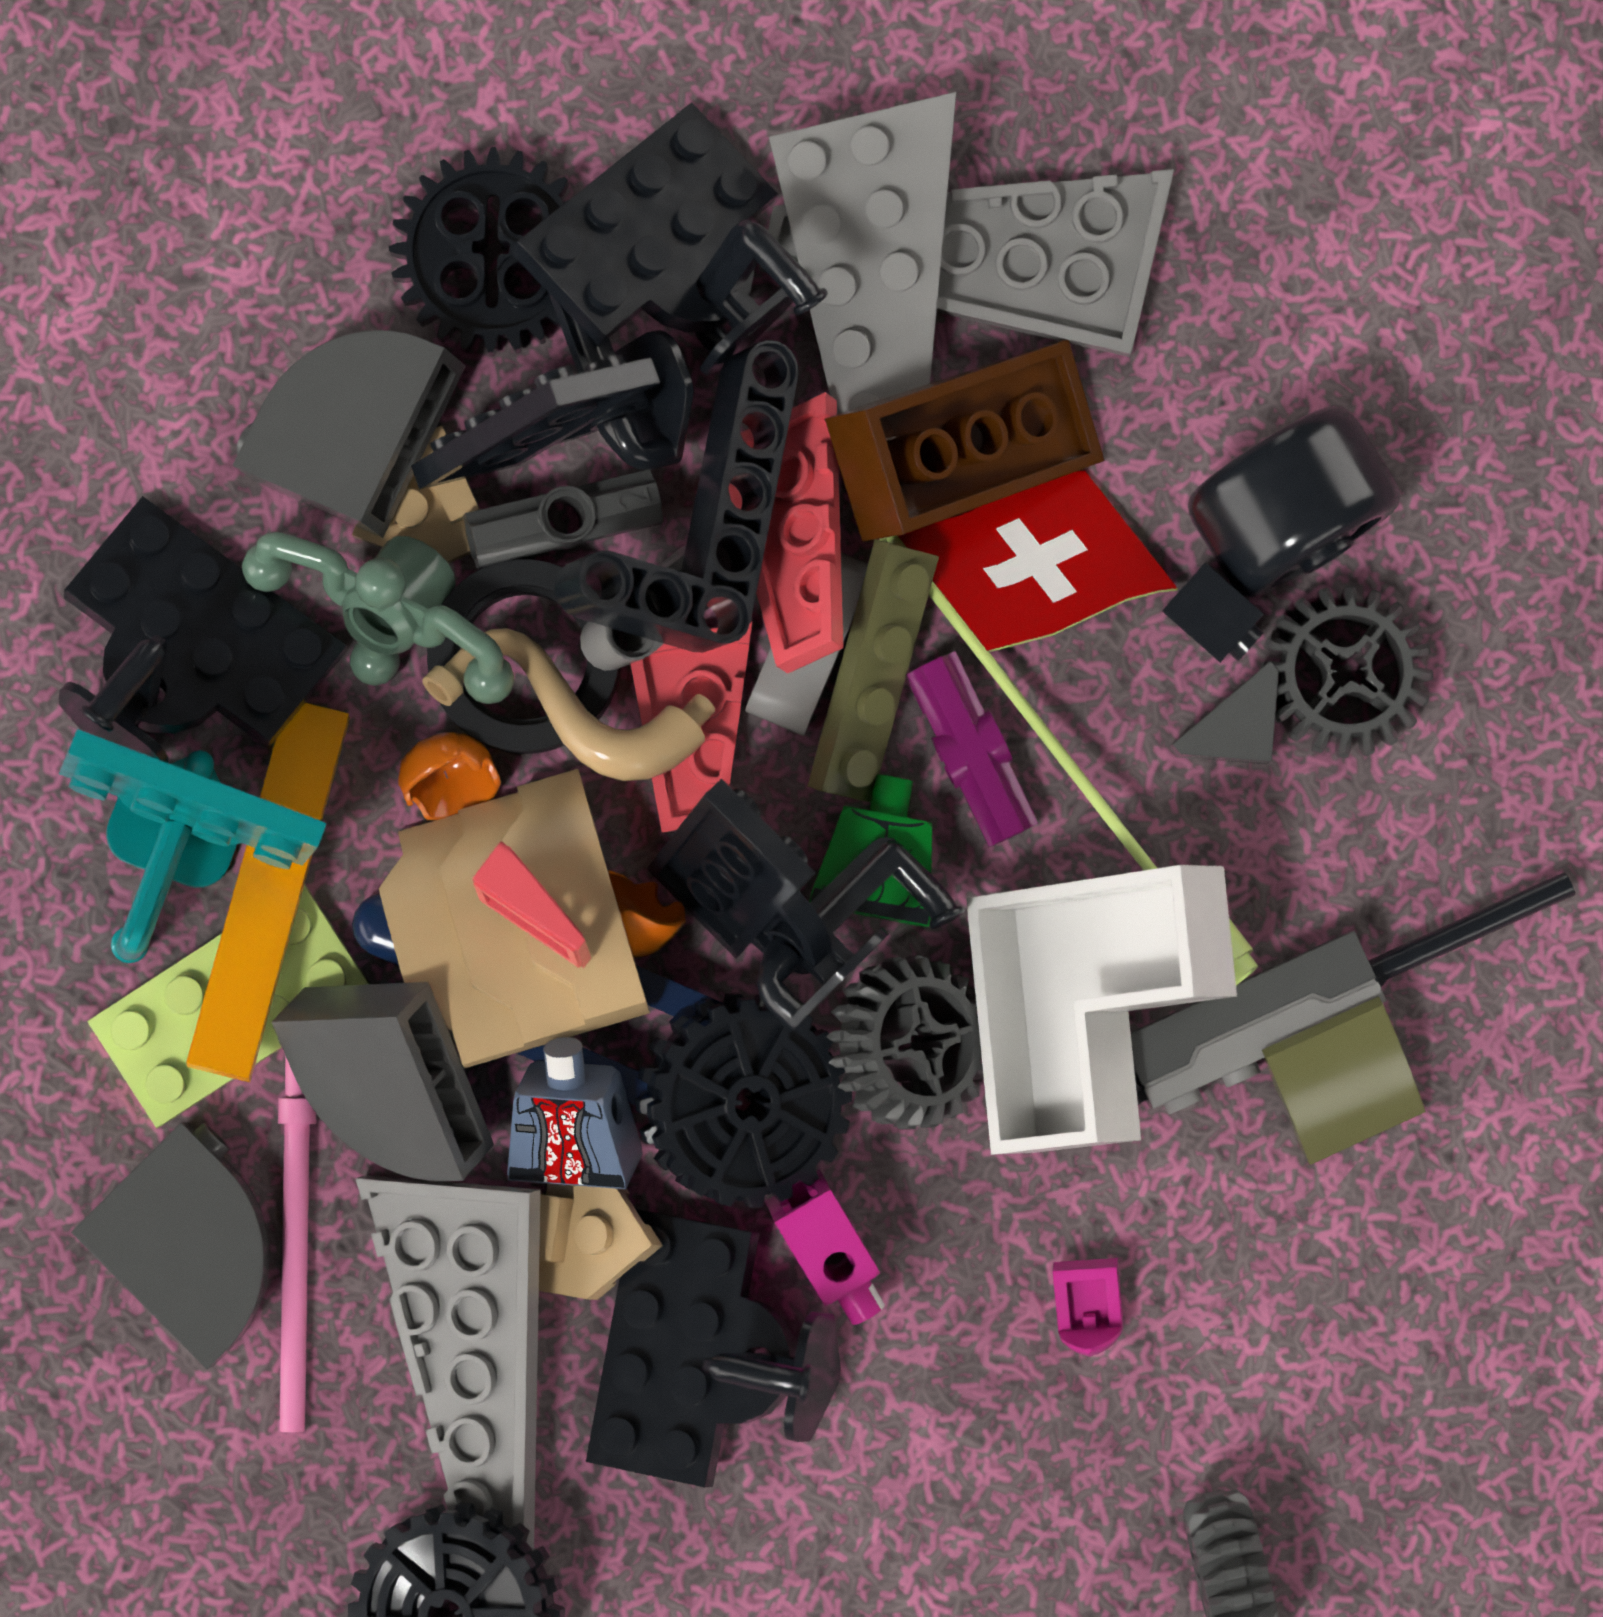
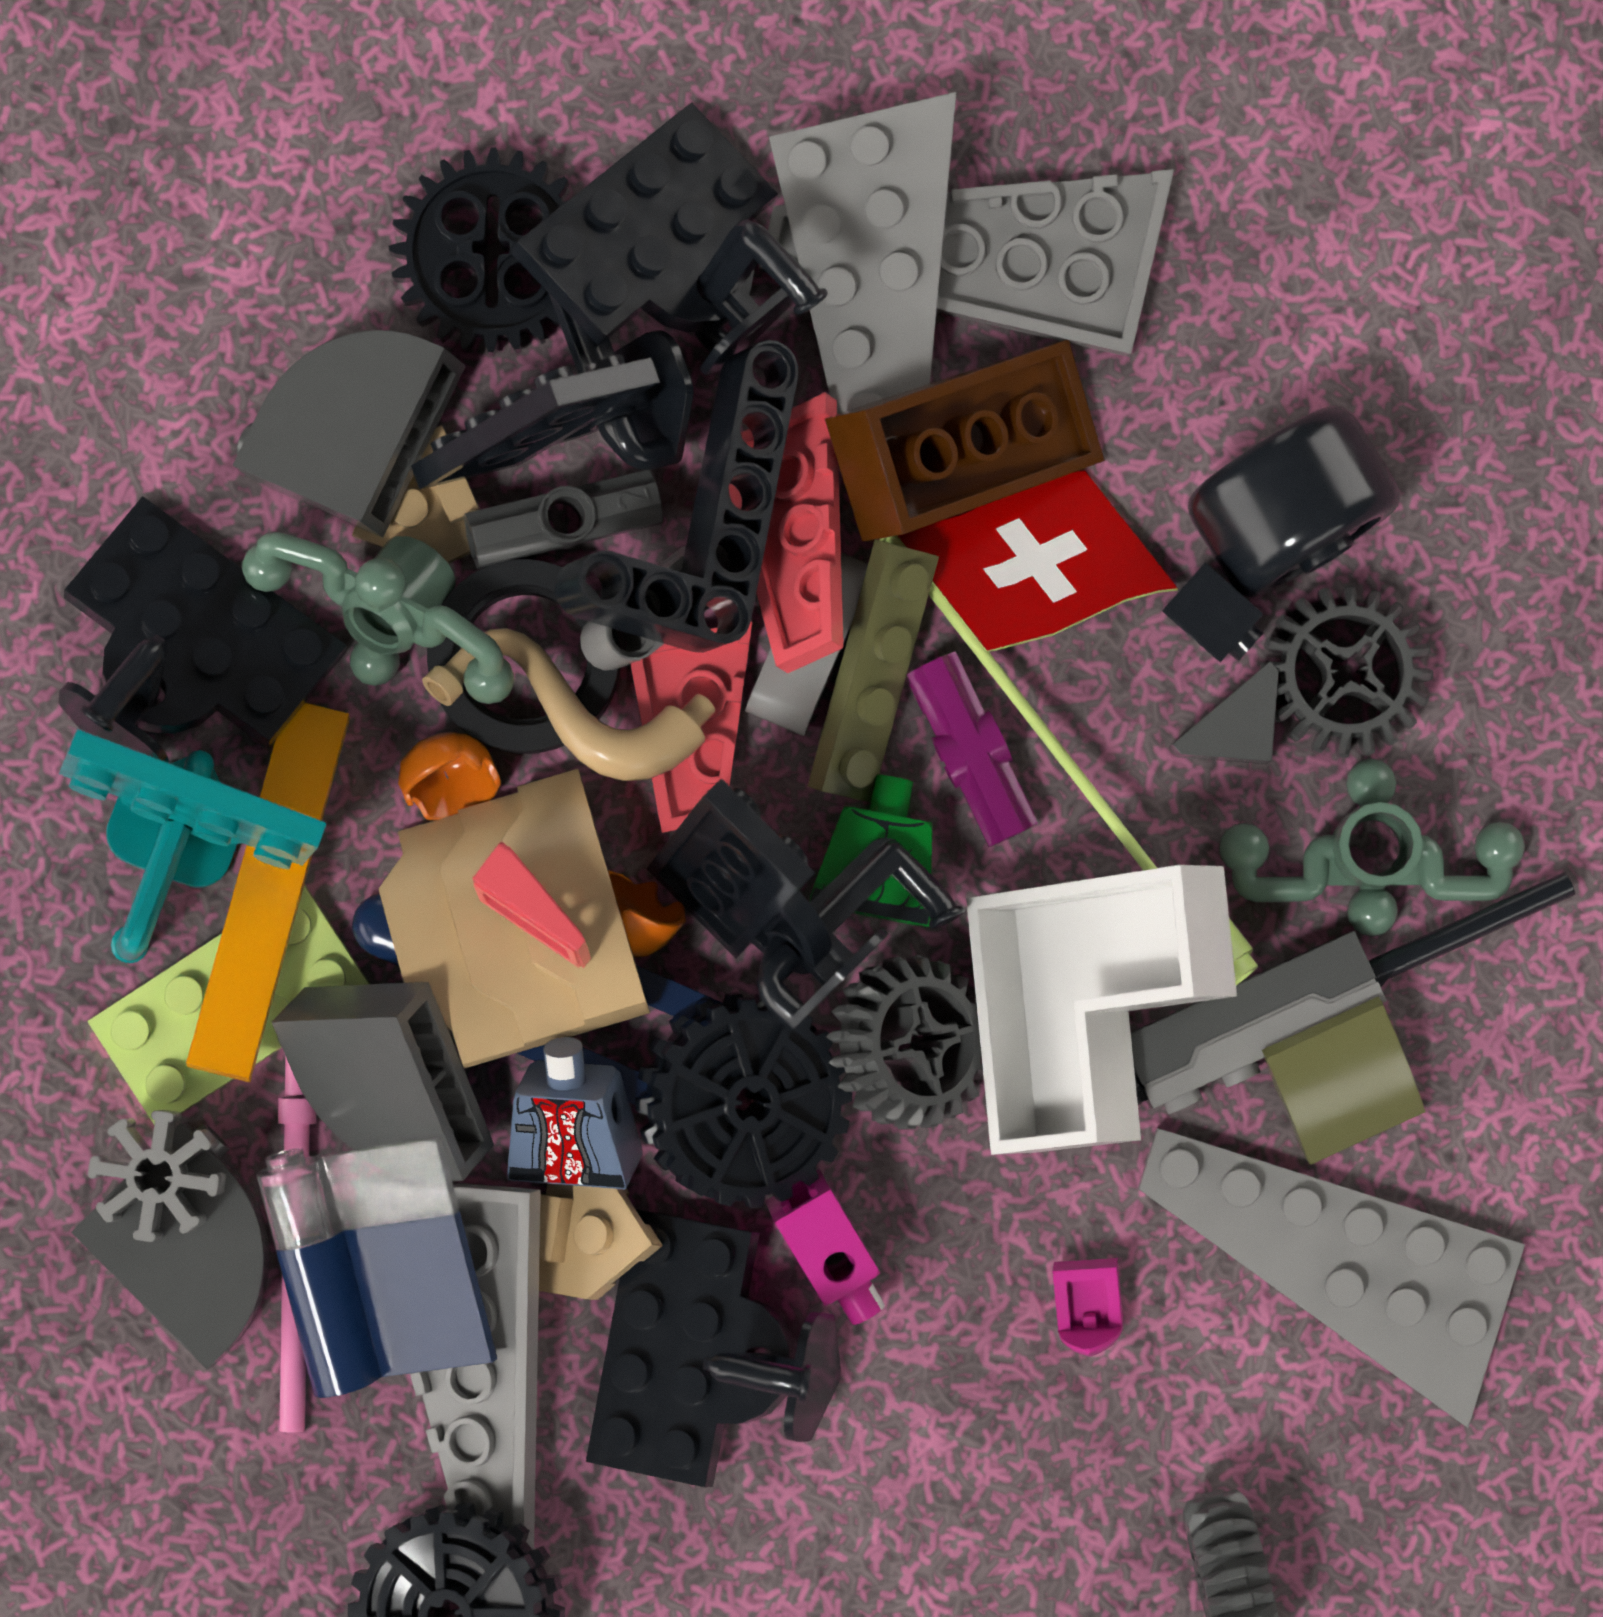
none -> light grey gear [88,1110,226,1242]
none -> door [256,1136,498,1398]
none -> light grey wing [1138,1128,1525,1428]
none -> sand green wheel [1219,758,1525,937]

